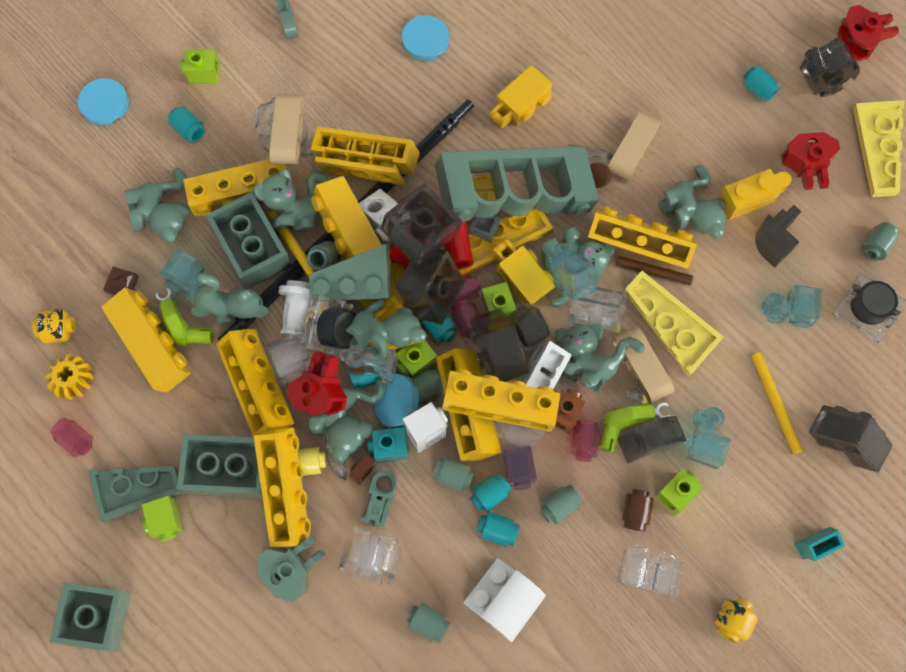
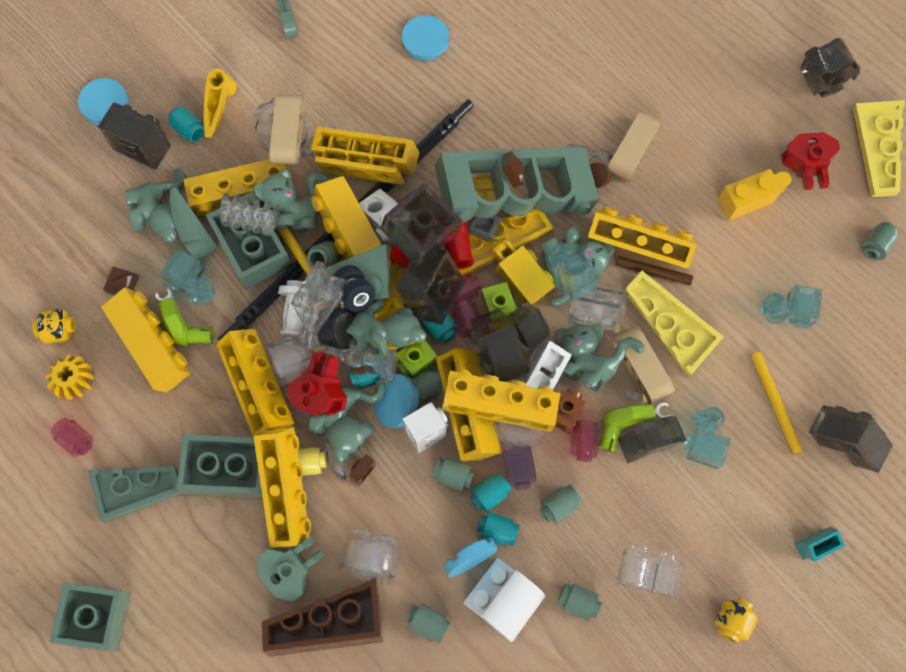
lime brick [141,495,184,542] -> none
lime brick [181,49,220,84] -> none
sand green animal [191,273,270,325] -> none
sand green piece [360,471,397,529] -> none
teal brick [368,427,409,463] -> none
yellow brick [489,65,553,129] -> none
reddish brown brick [622,489,654,532] -> none
lime brick [655,468,703,515] -> none
sand green animal [659,165,726,238] -> none
teal brick [743,66,780,102] -> none
clear smoke brick [755,205,802,267] -> none
piece [833,272,906,343] -> none
red hinge [837,5,899,61] -> none
none -> clear smoke brick [98,102,171,170]
none -> sand green piece [170,187,218,263]
none -> yellow piece [204,68,237,139]
none -> clear piece [220,193,280,236]
none -> reddish brown wedge [262,578,383,657]
none -> clear plate [291,261,375,336]
none -> medium azure tile [443,538,497,577]
none -> reddish brown tile [502,151,523,188]
none -> sand green brick [557,583,602,621]

